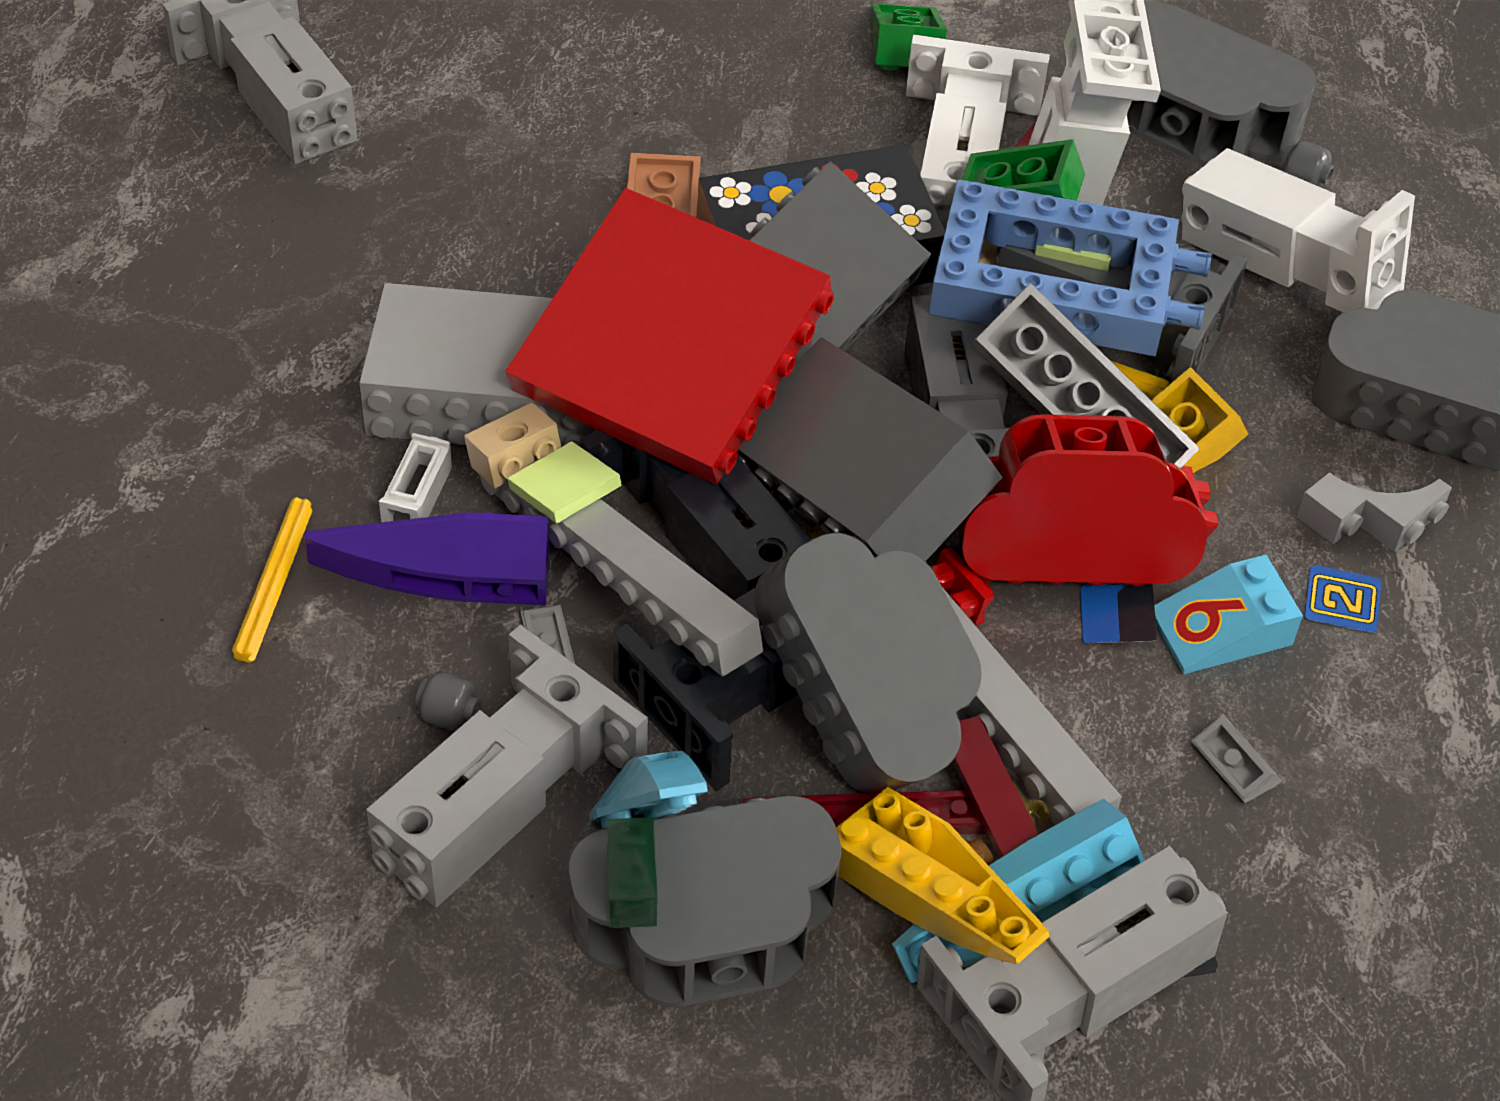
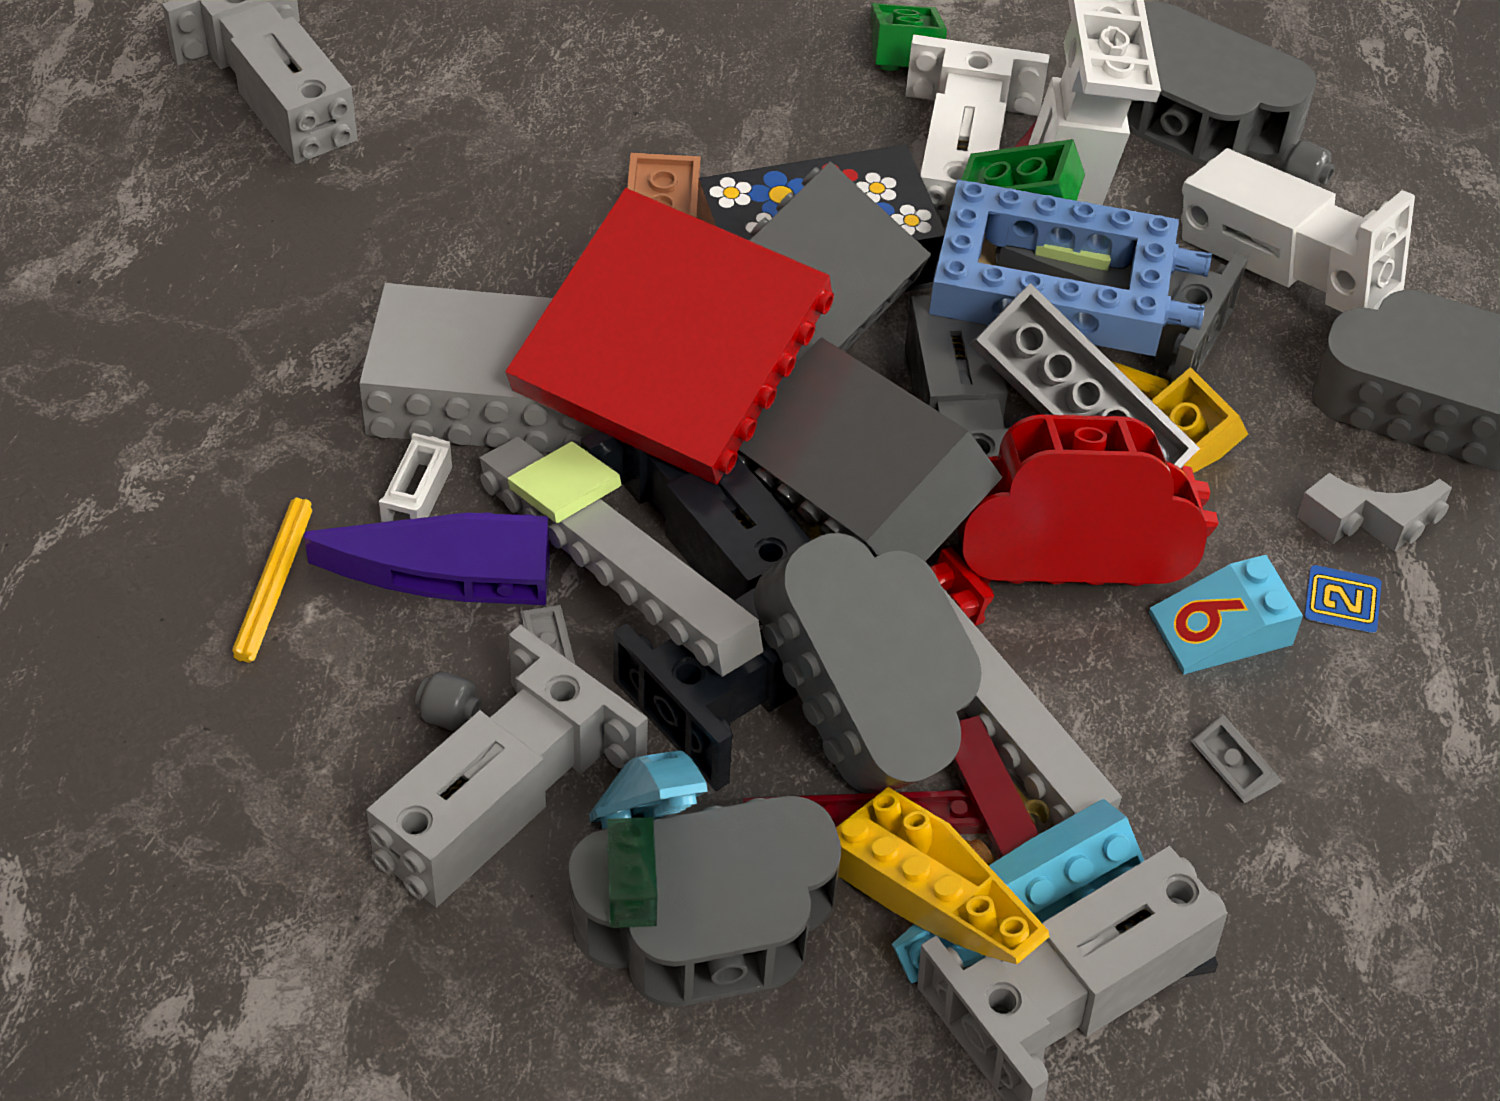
tan brick [464,402,561,489] -> none
sticker [1080,584,1157,643] -> none

